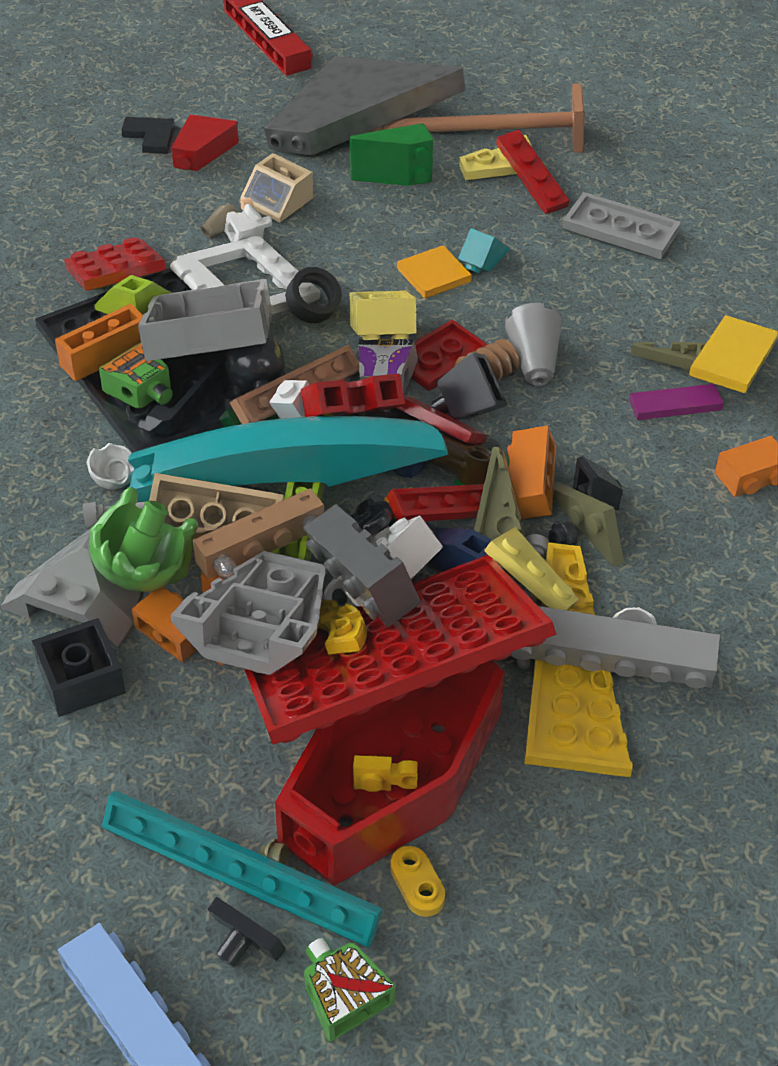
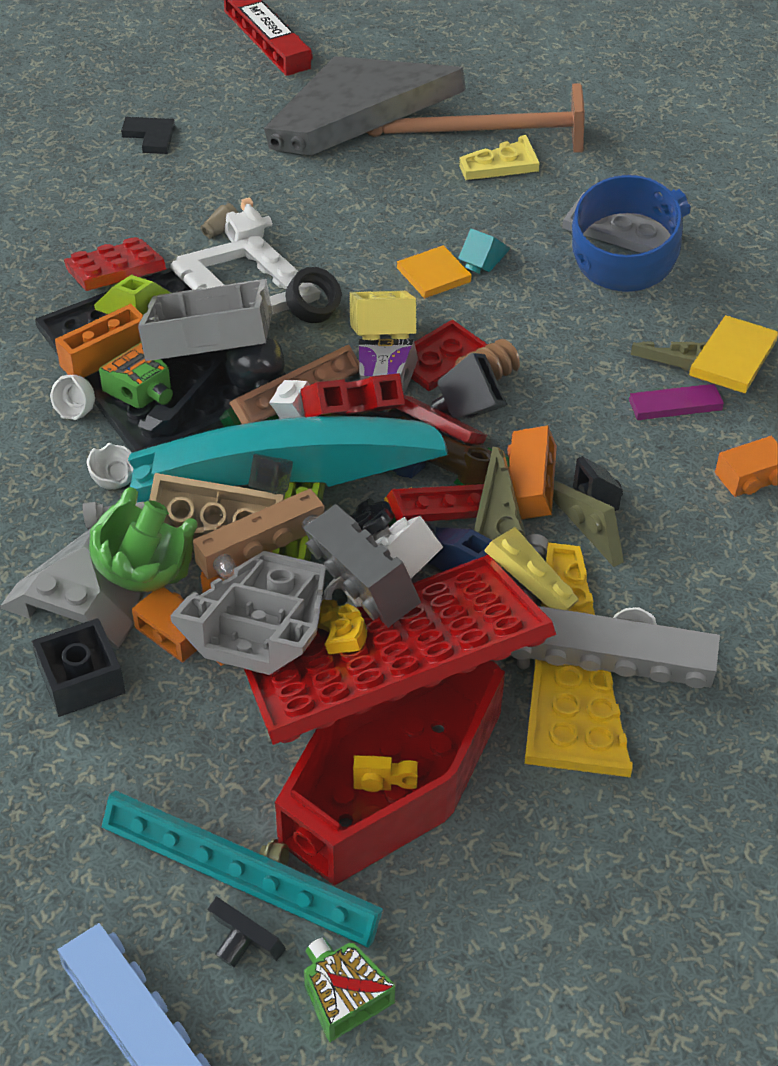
red slope [171,114,239,171] -> none
tan slope [240,153,313,222] -> none
green slope [350,123,434,186] -> none
yellow plate [390,846,445,917] -> none
red plate [496,129,570,214] -> none
light grey cone [505,303,562,386] -> none
black plate [548,521,577,546] -> none
none -> white hair [50,375,95,420]
none -> clear smoke slope [248,454,293,495]
none -> blue cylinder [572,175,691,292]

